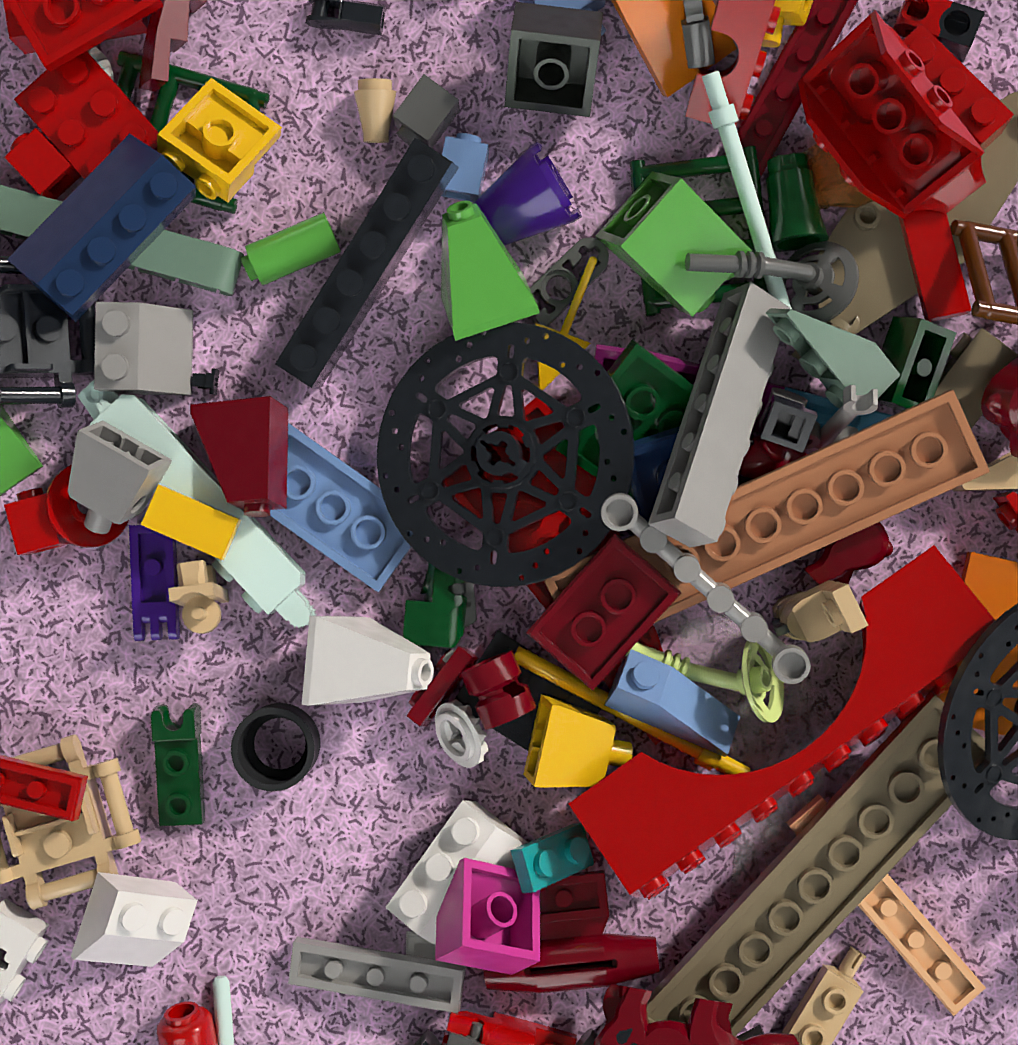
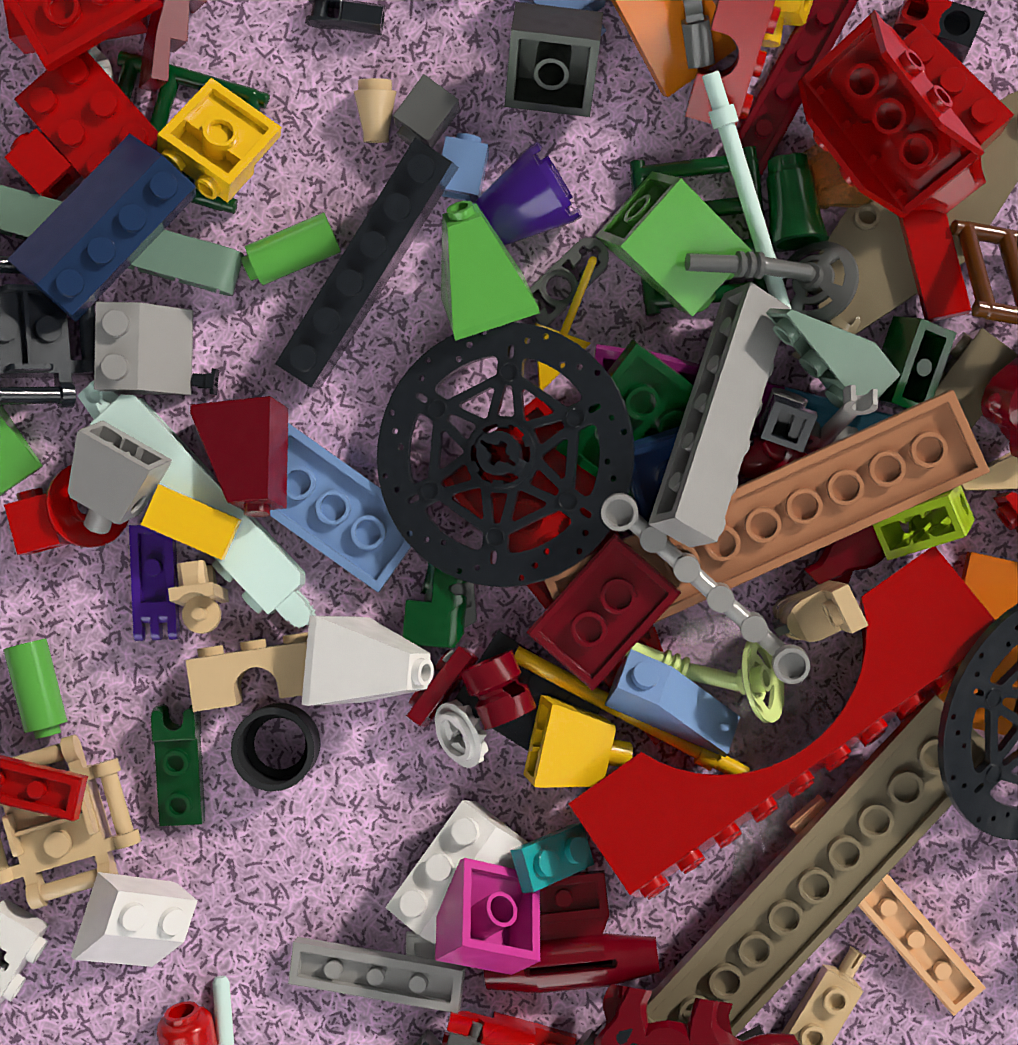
none -> bright green brick [3,638,68,739]
none -> tan arch [185,632,308,712]
none -> lime torso [873,485,974,561]

